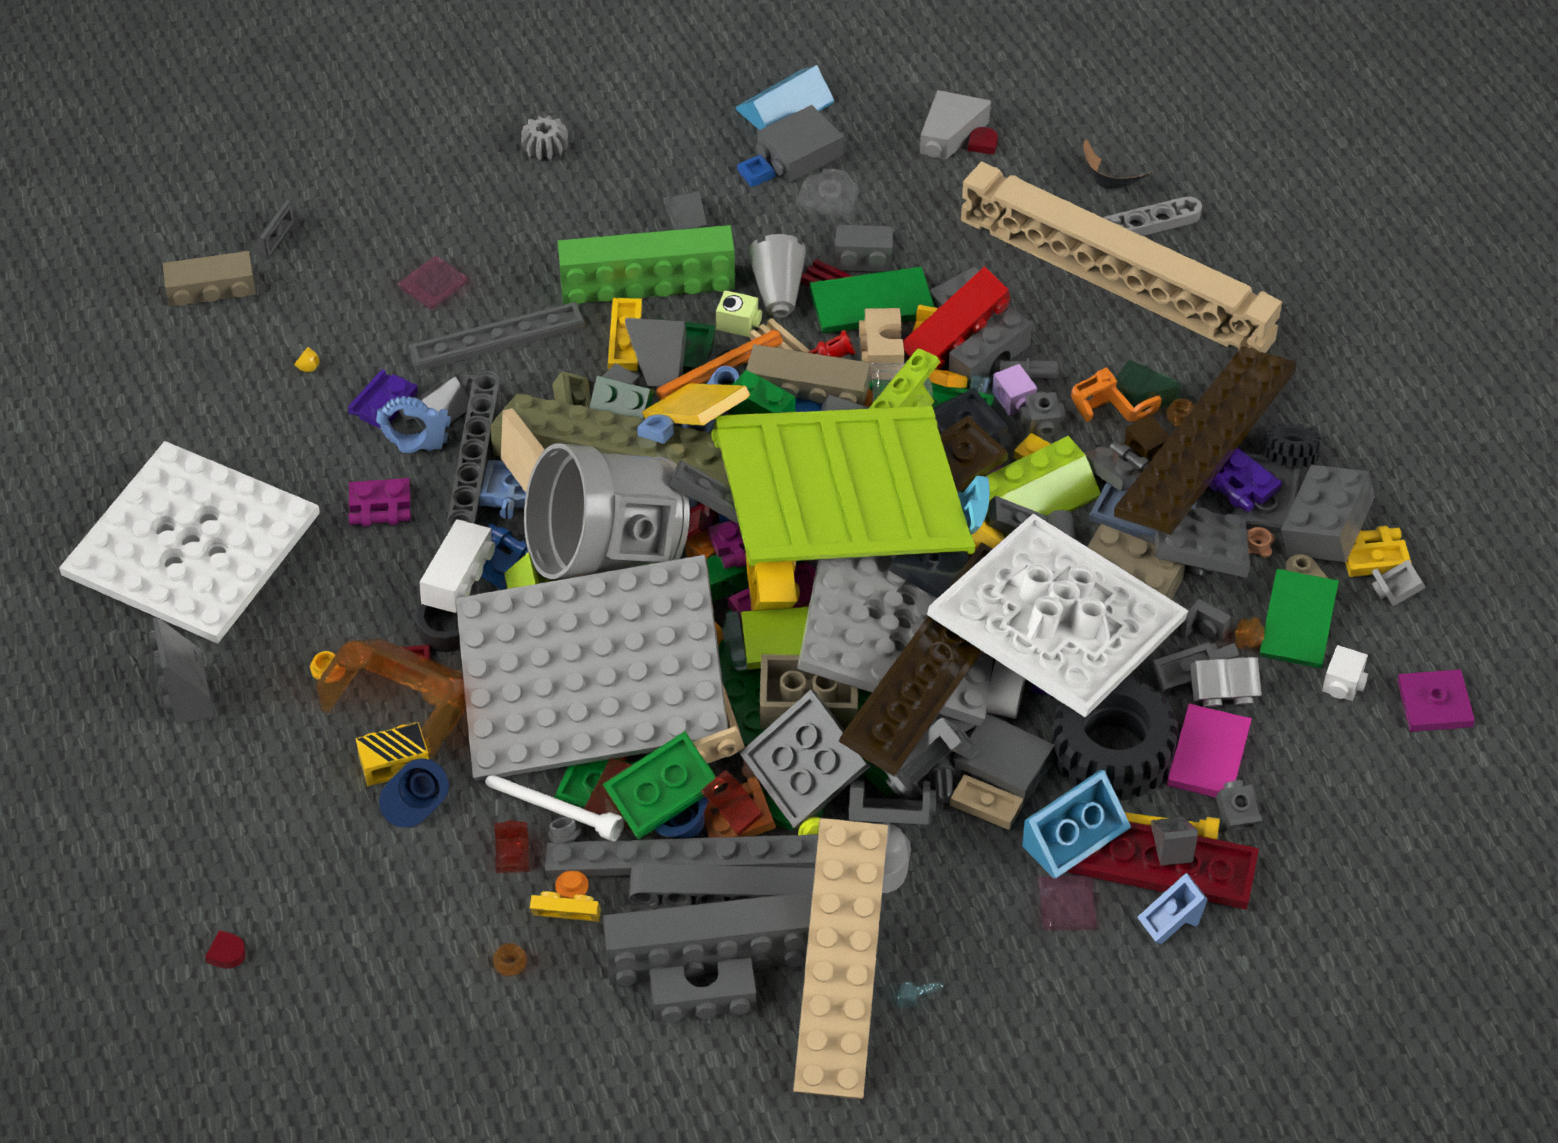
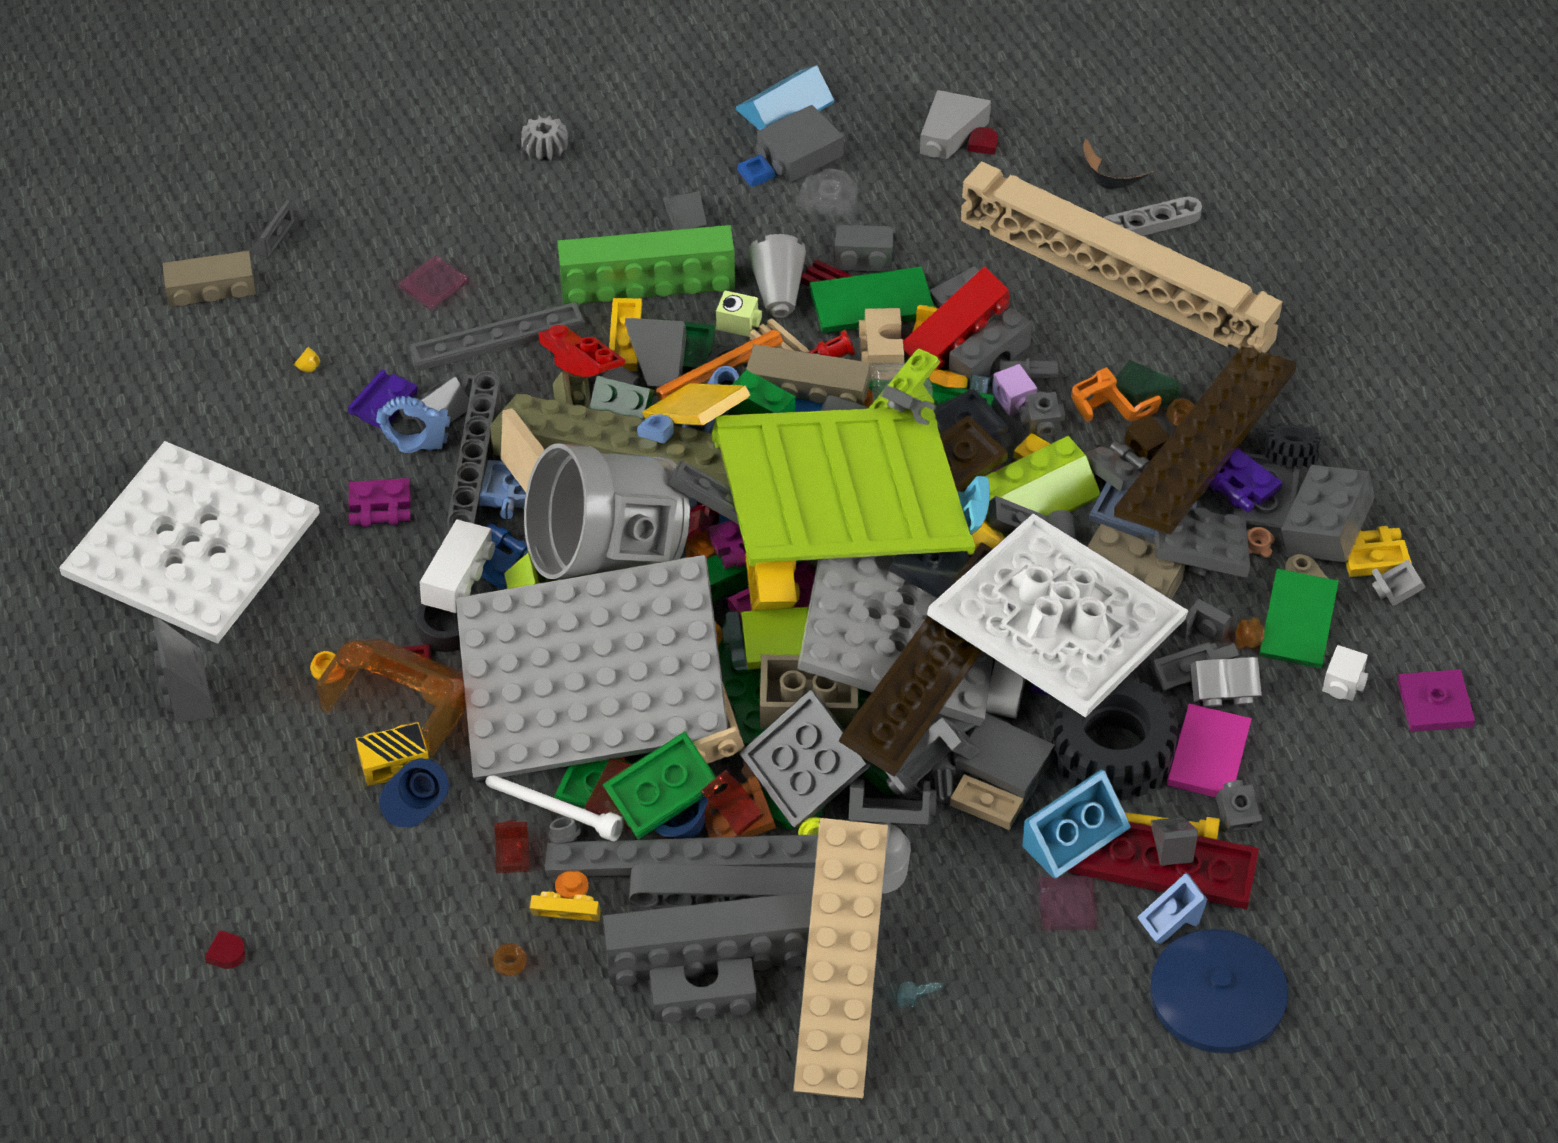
none -> red slope [539,325,625,377]
none -> dark grey plate [881,385,937,425]
none -> dark blue dish [1150,929,1288,1053]

